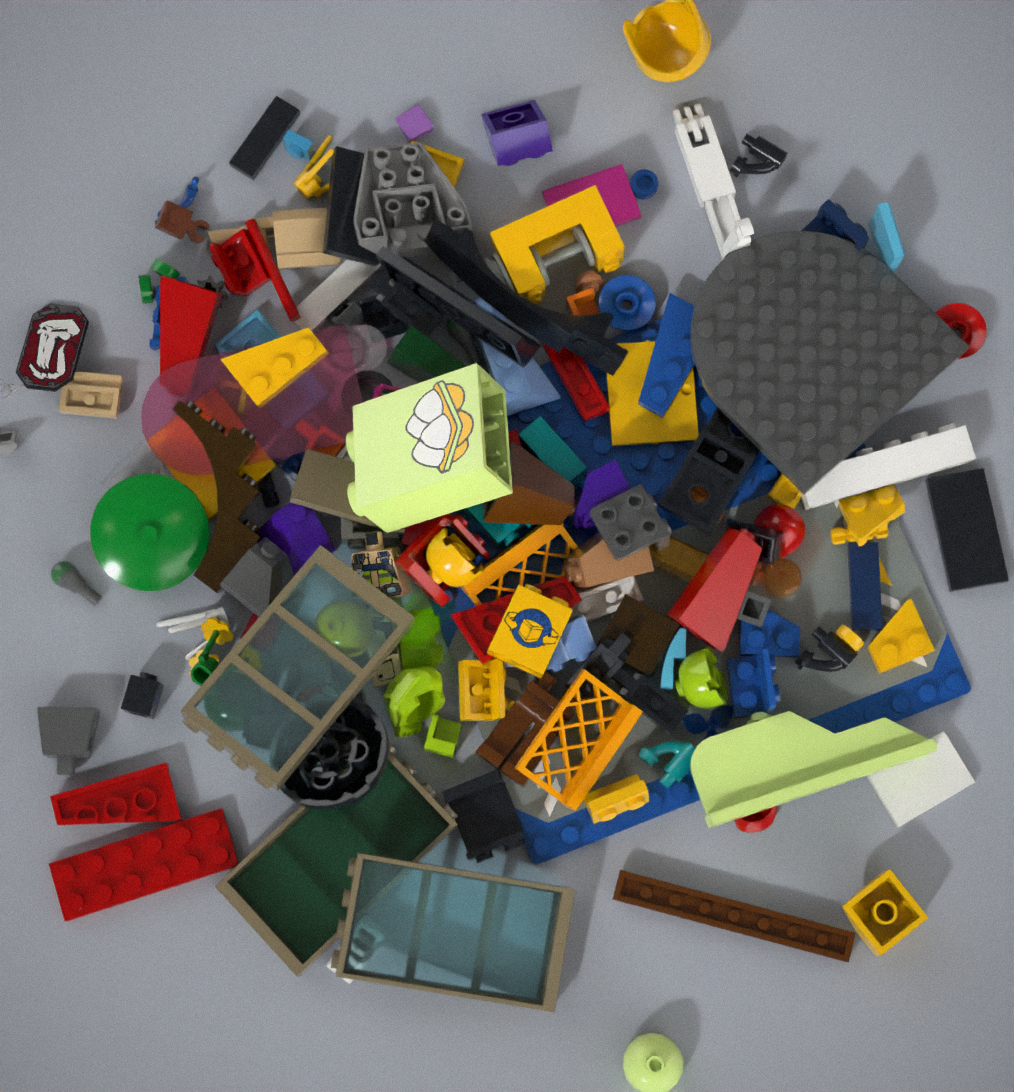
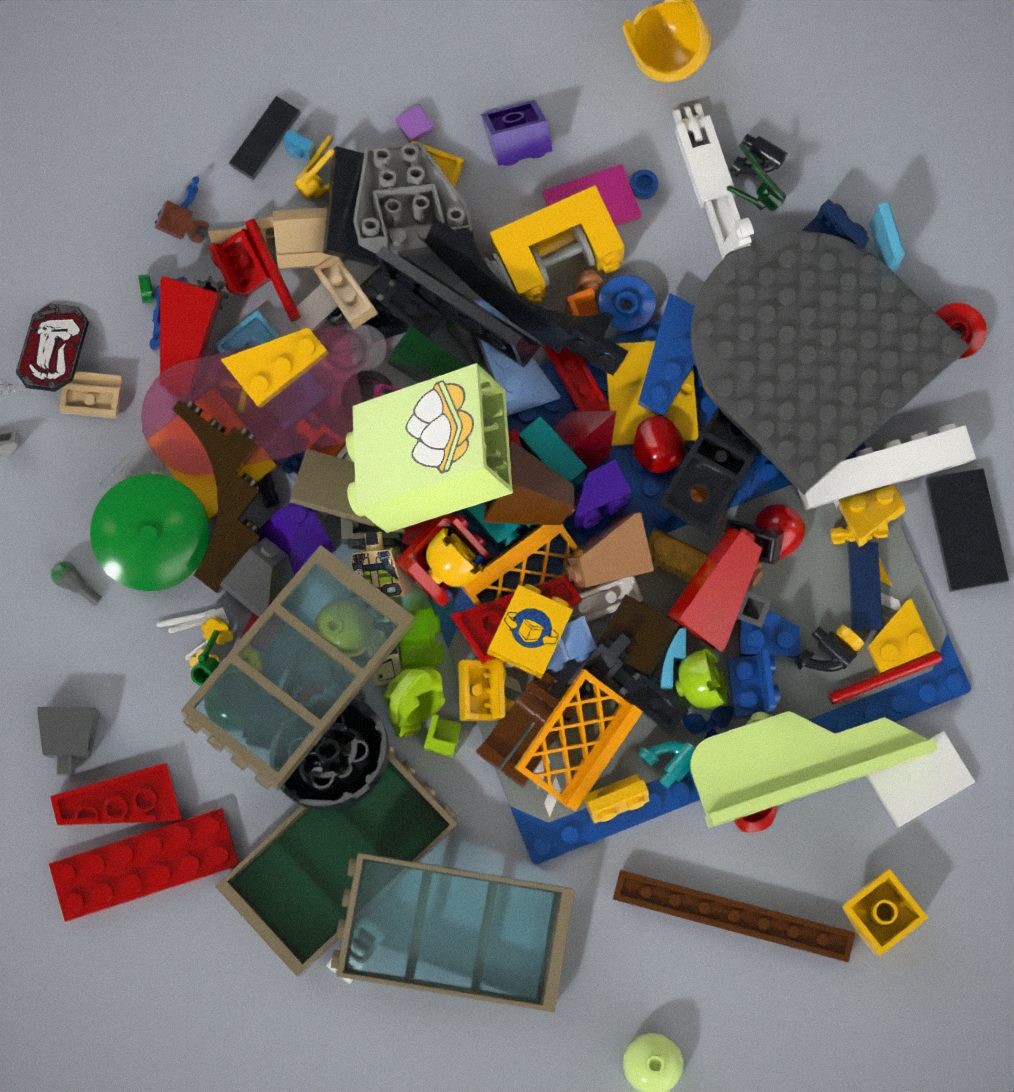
black brick [121,672,164,720] -> none
green tile [151,259,181,279] -> none
black panel [442,769,526,863] -> none
dark grey bracket [590,484,672,560] -> none
clear orange head [761,558,802,599] -> none
yellow tile [767,473,802,509] -> none
none -> tan tile [314,256,378,329]
none -> dark red slope [552,411,616,475]
none -> red hat [633,416,685,473]
none -> dark green plant [727,143,786,211]
none -> red bar [828,651,942,705]

